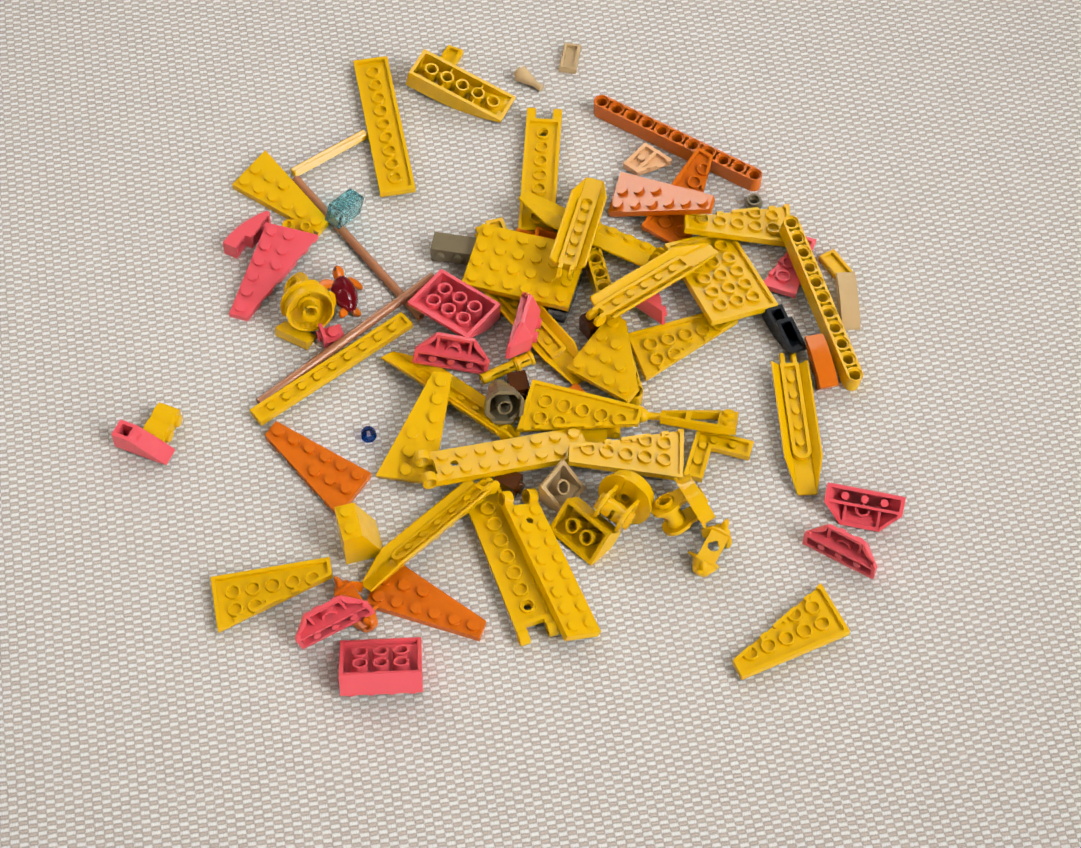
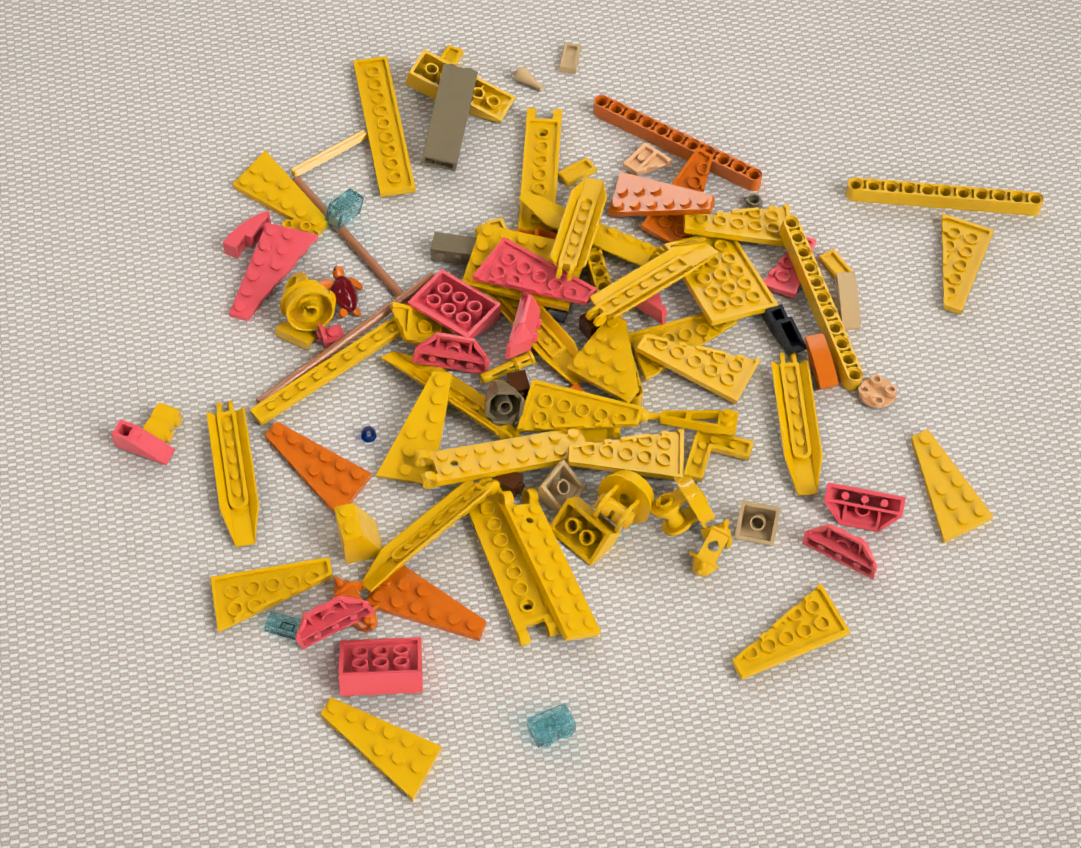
none -> yellow hinge [206,400,259,547]
none -> clear light blue tile [264,611,301,640]
none -> yellow wing [321,697,441,802]
none -> yellow wing [390,302,452,345]
none -> dark tan brick [421,63,478,171]
none -> coral wing [473,237,597,306]
none -> clear light blue brick [527,703,576,748]
none -> yellow tile [558,157,597,187]
none -> yellow wing [636,334,761,405]
none -> tan slope [735,500,781,546]
none -> yellow beam [846,177,1044,216]
none -> light nougat dish [858,374,897,408]
none -> yellow wing [911,429,993,544]
none -> yellow wing [941,213,994,315]

